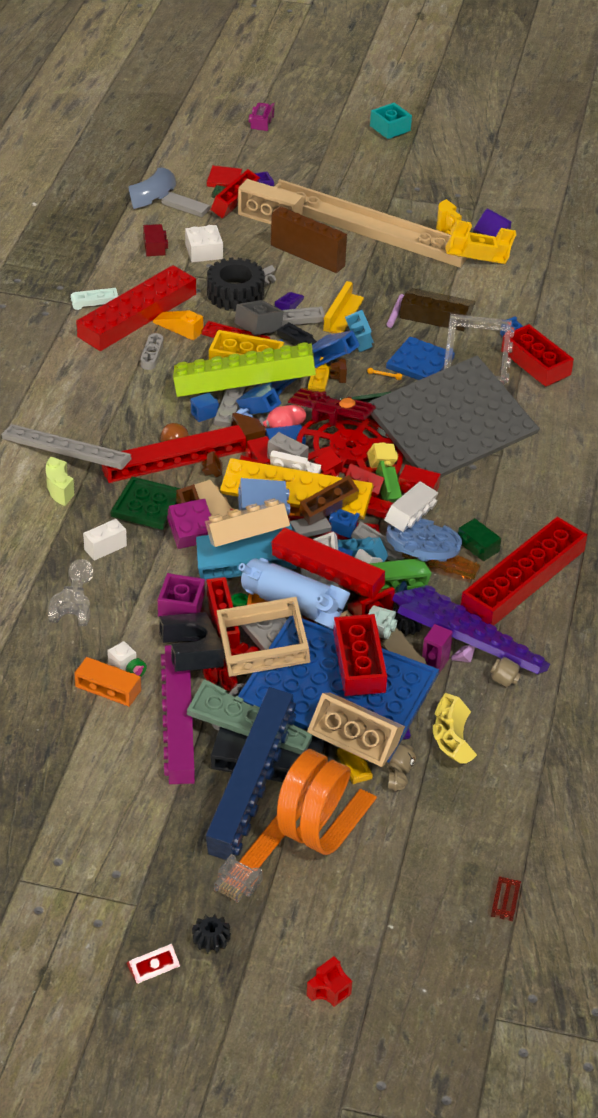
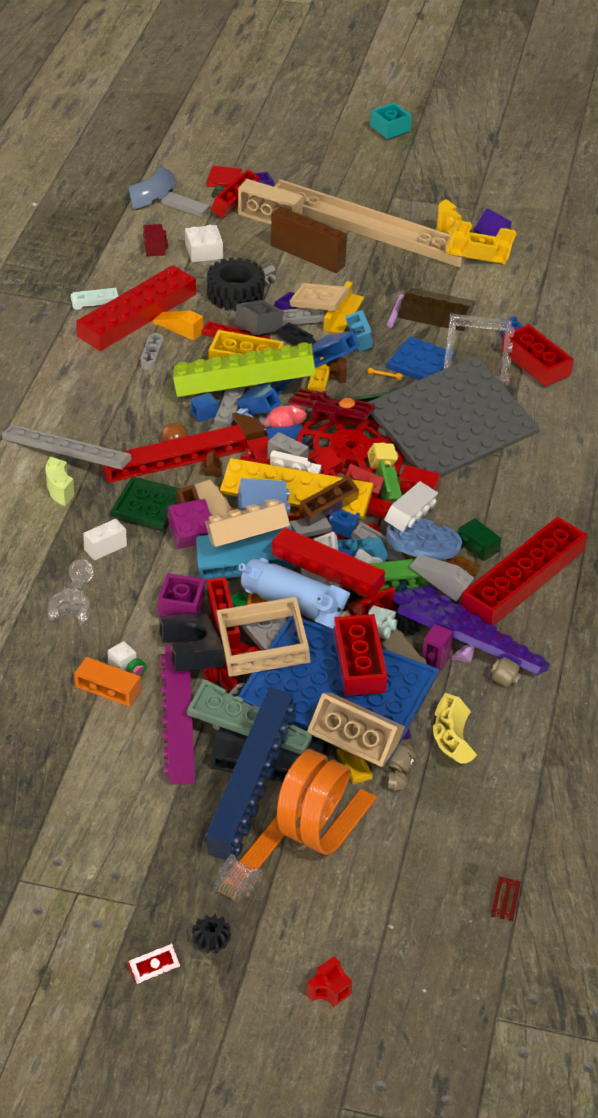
magenta window [249,102,275,131] -> none
none -> tan plate [290,283,349,311]
none -> light grey slope [409,555,474,602]

